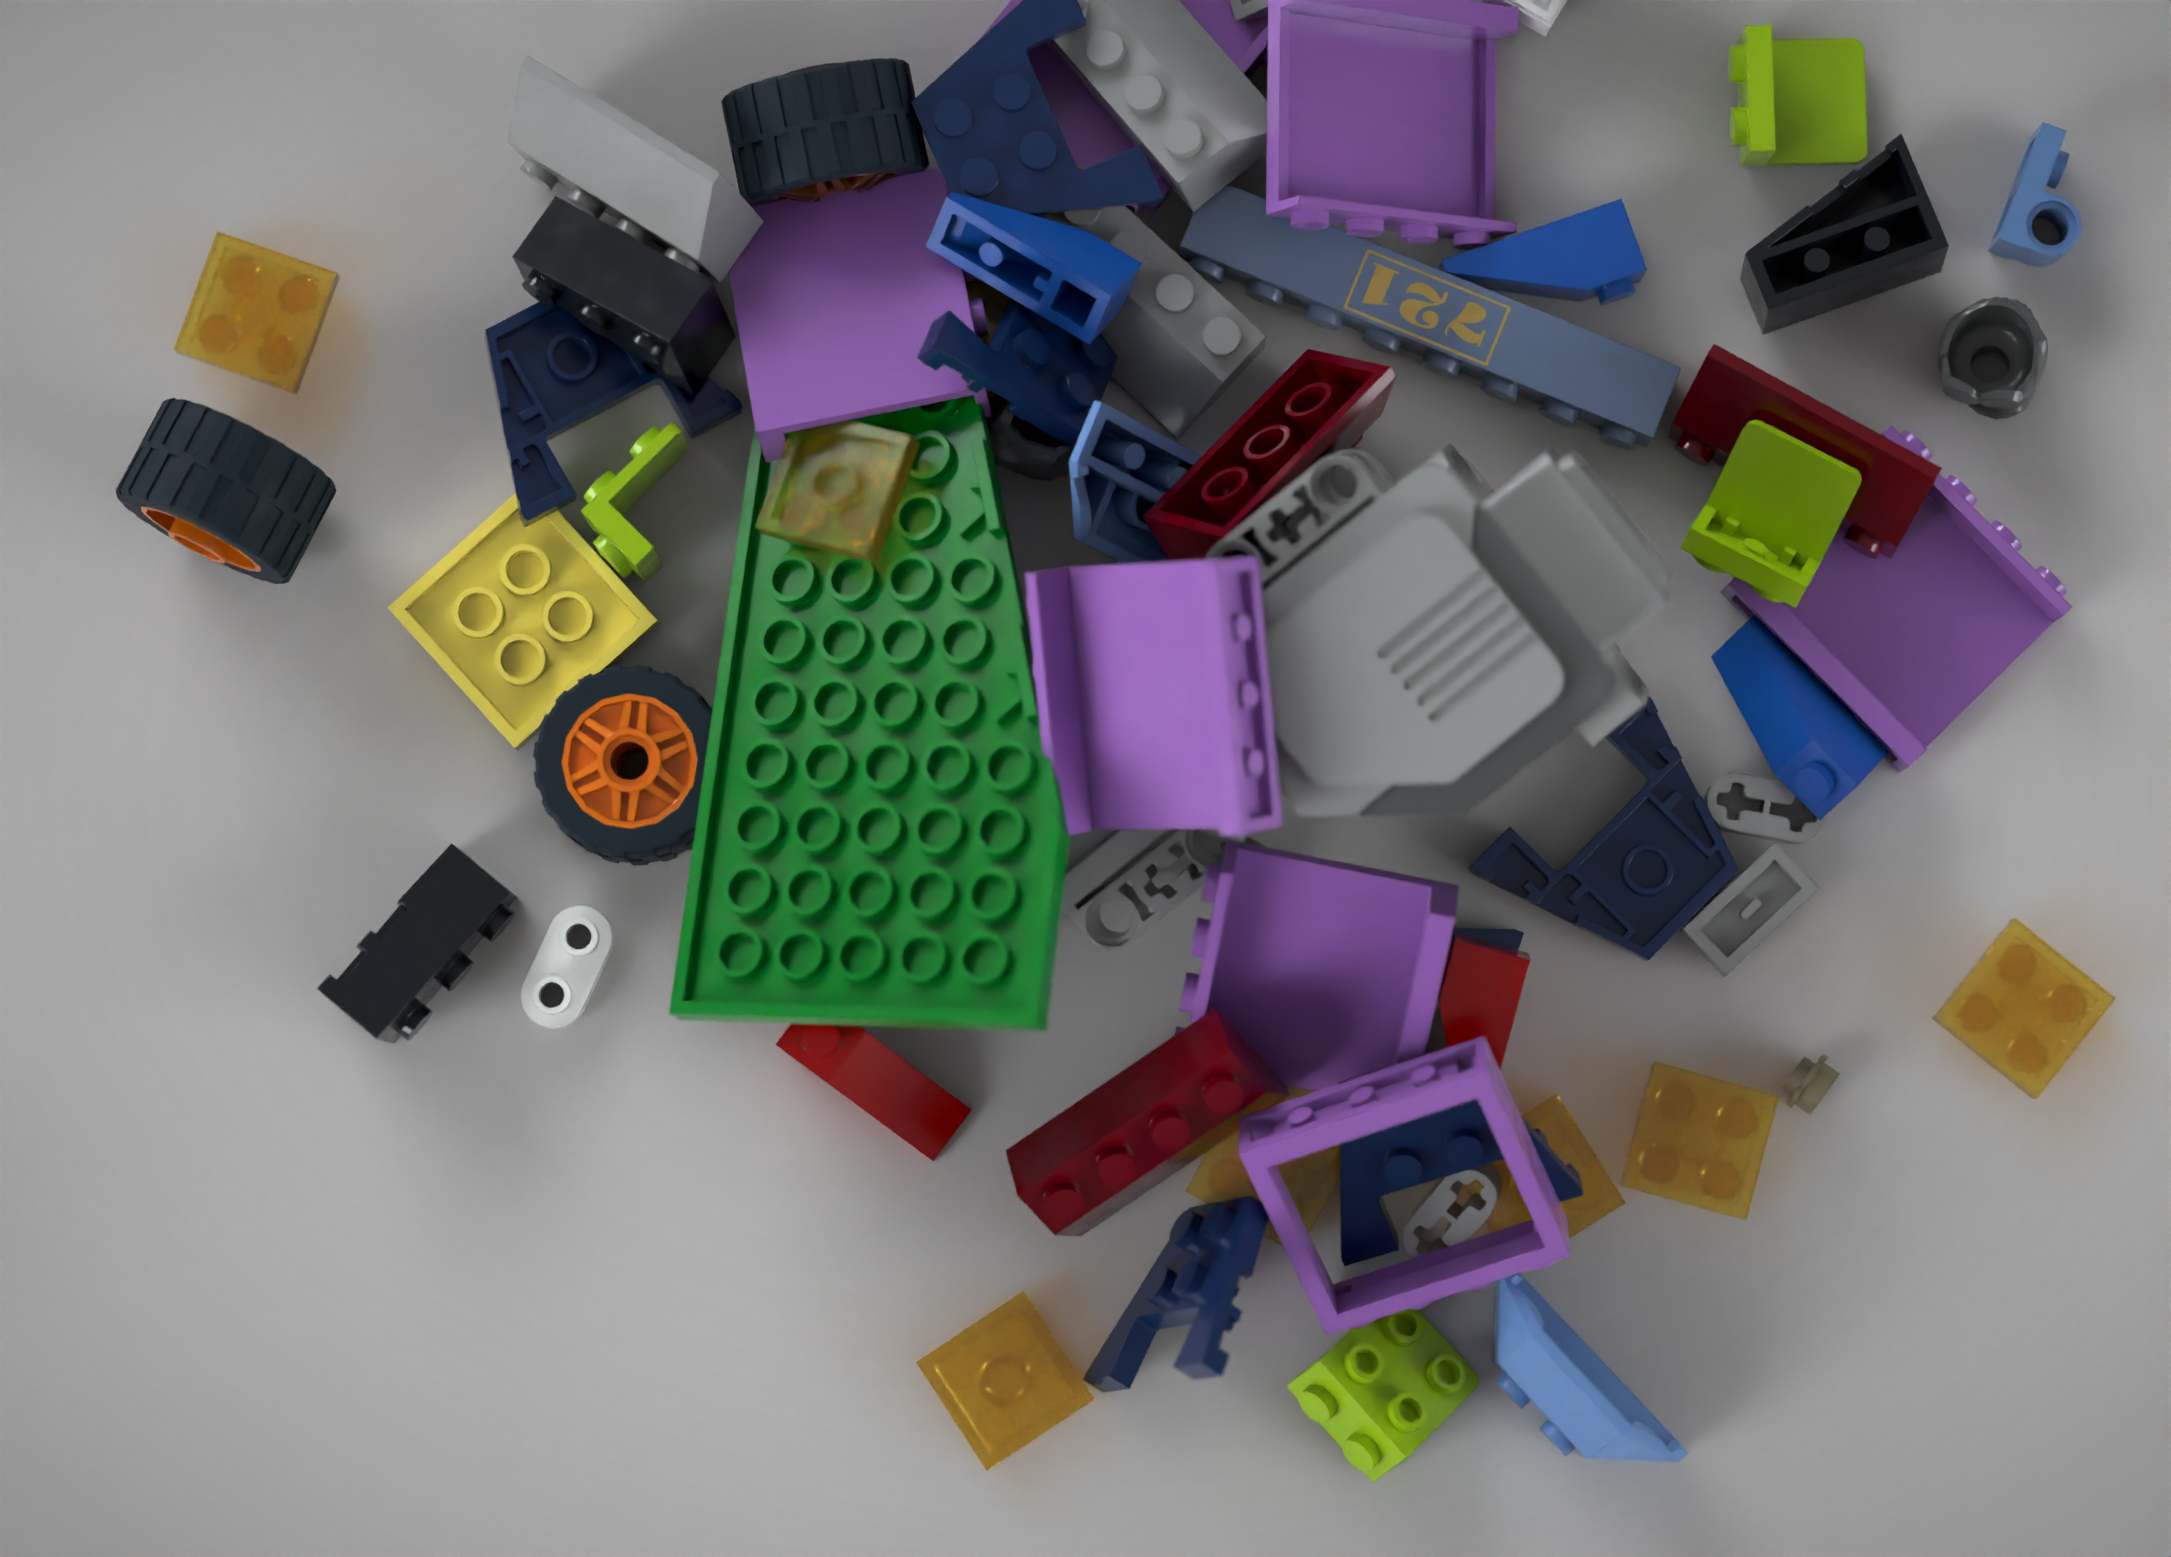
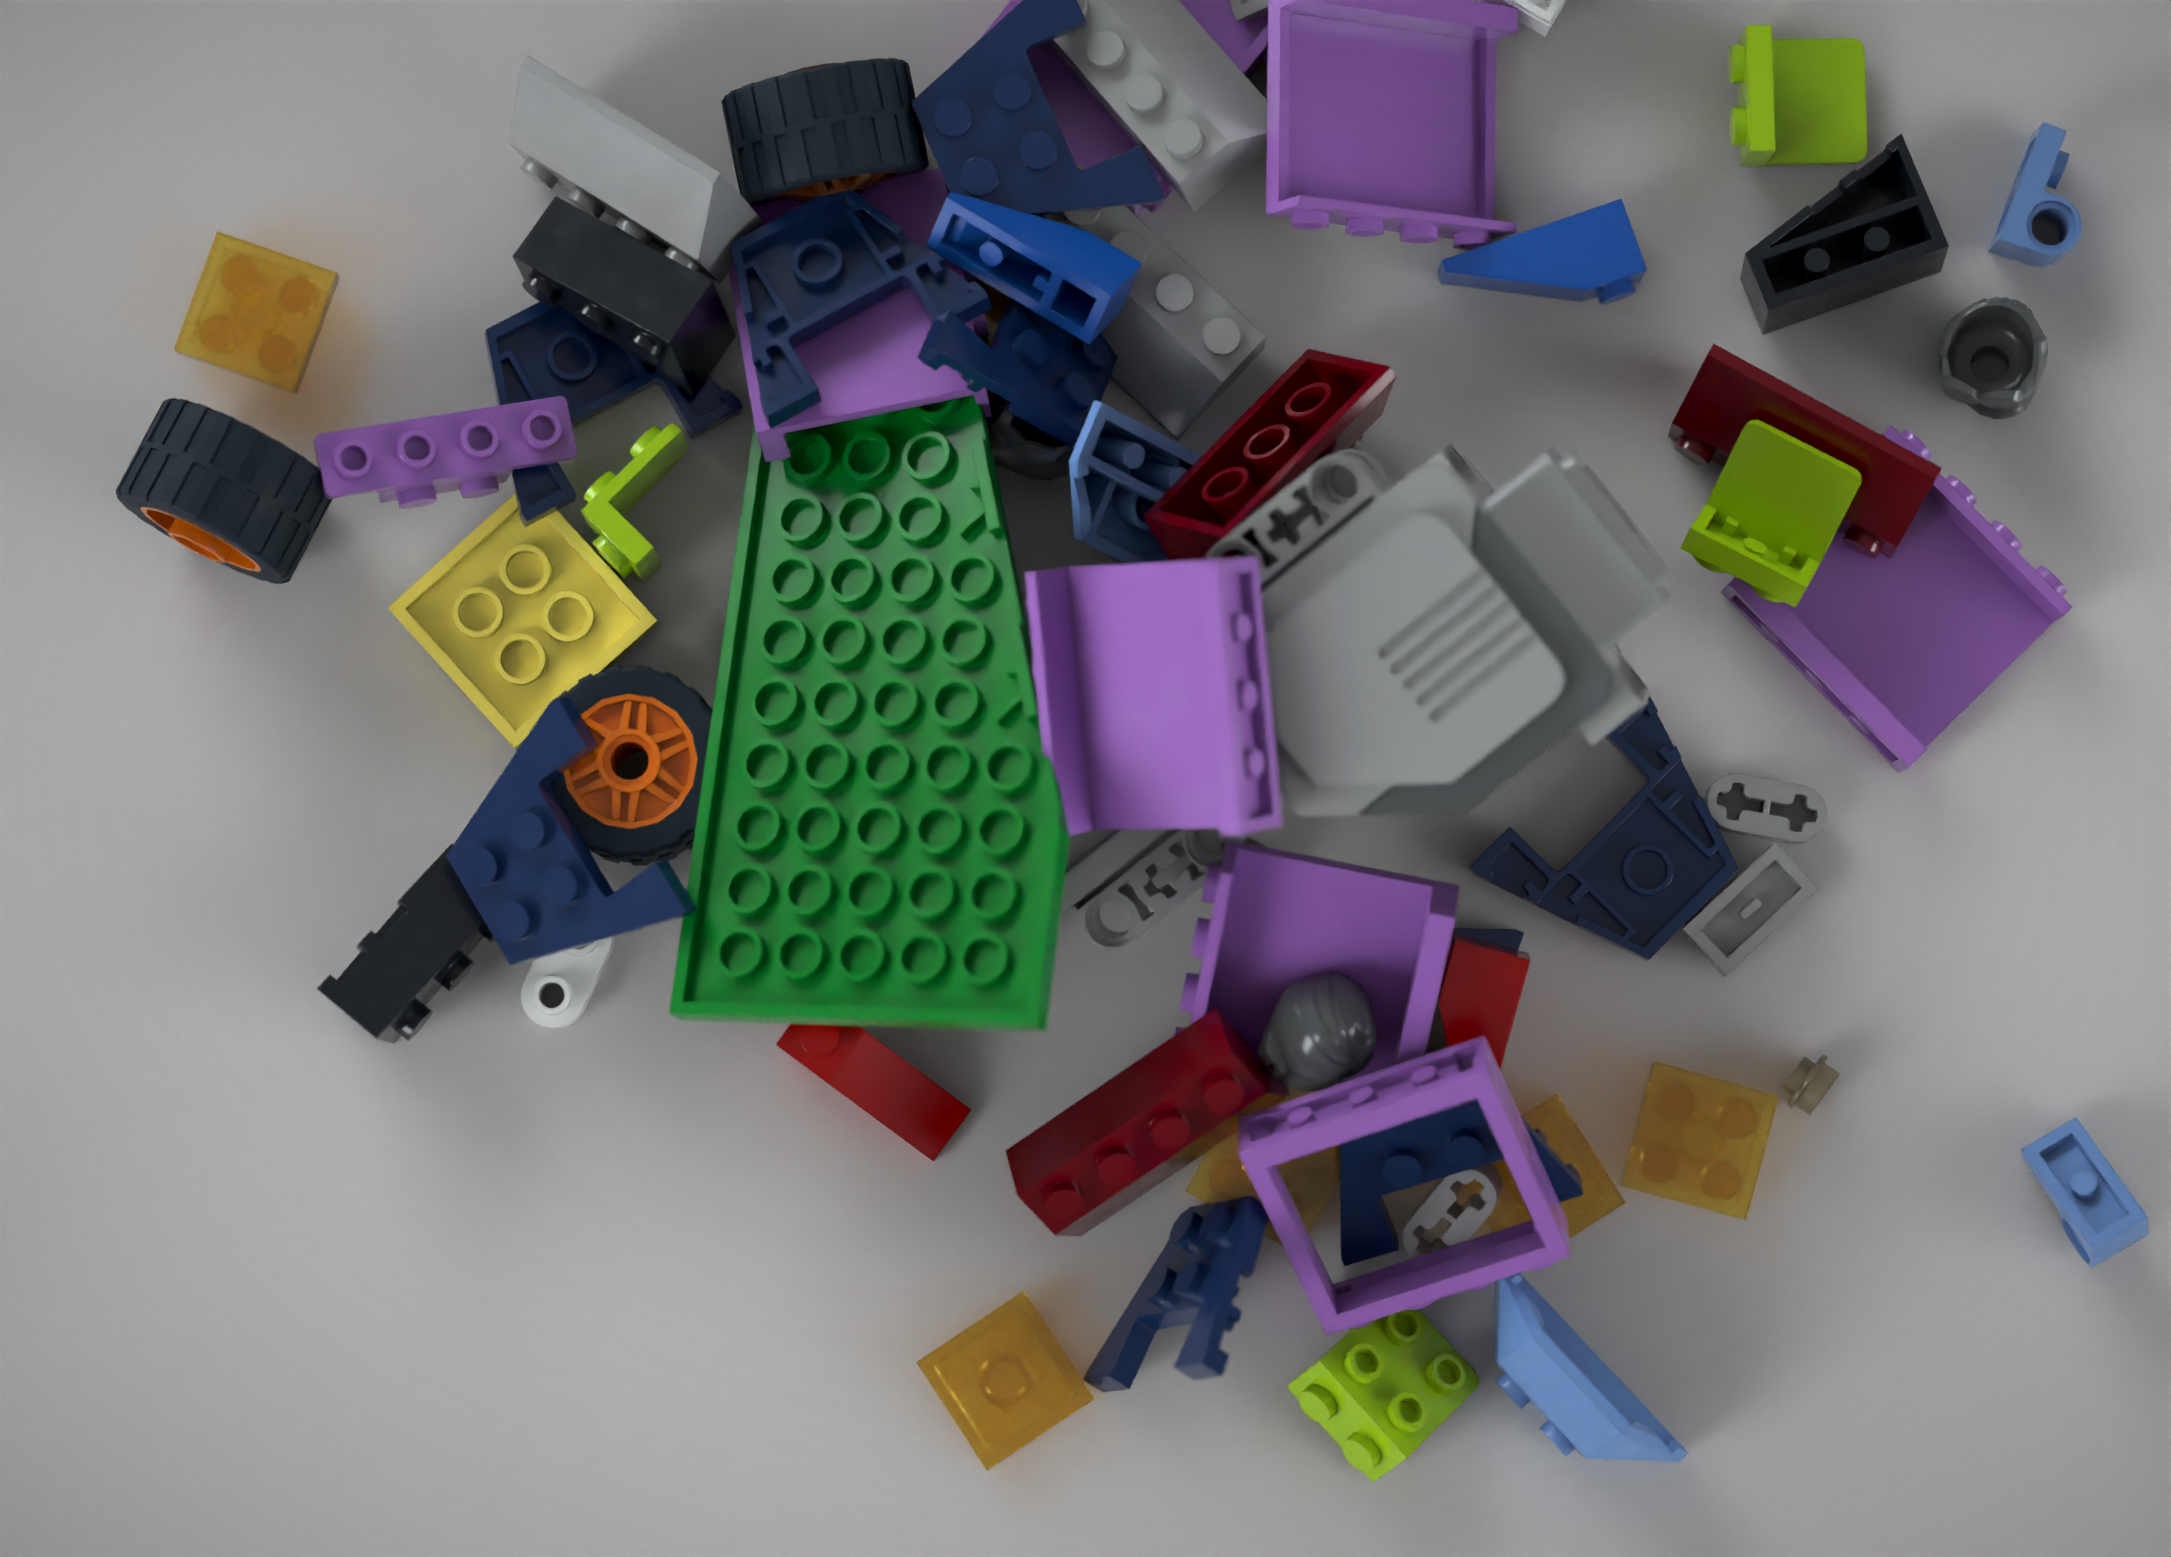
clear yellow plate [755,420,920,563] -> none
sand blue brick [1179,184,1681,450] -> none
blue slope [1711,615,1889,820] -> none
clear yellow plate [1932,918,2116,1099] -> none
none -> medium lavender bracket [313,396,577,509]
none -> dark blue wing [446,697,697,965]
none -> dark blue wing [731,190,992,429]
none -> dark grey hair [1257,971,1377,1091]
none -> medium blue plate [2021,1117,2149,1268]

